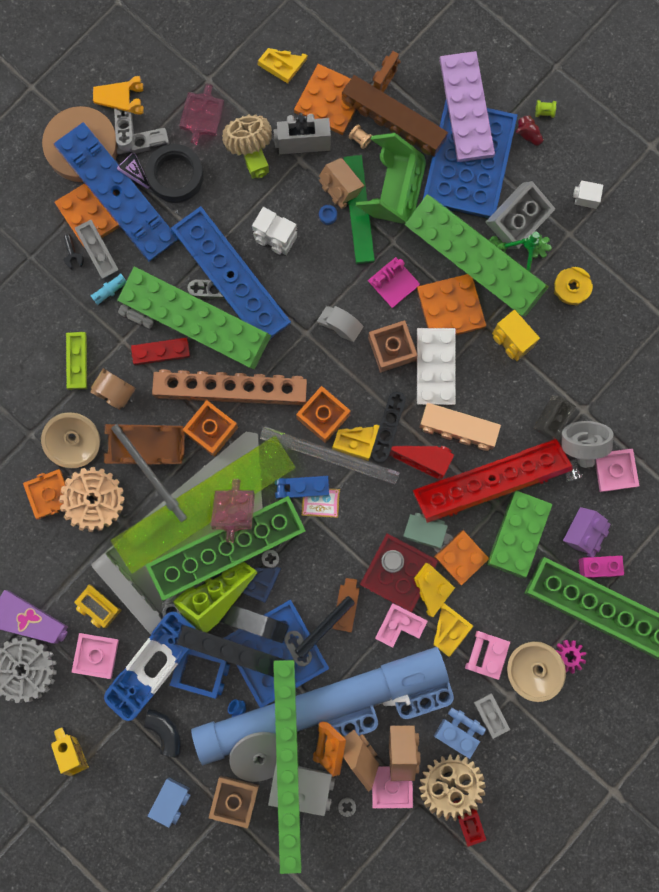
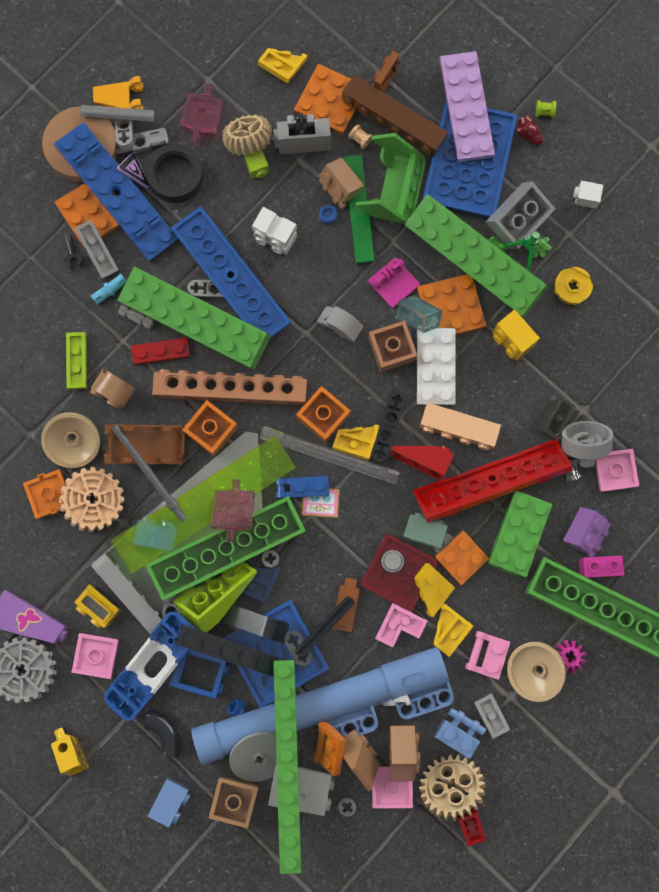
none -> light grey axle [80,105,154,121]
none -> clear light blue brick [132,517,177,551]
none -> clear light blue brick [396,295,442,333]

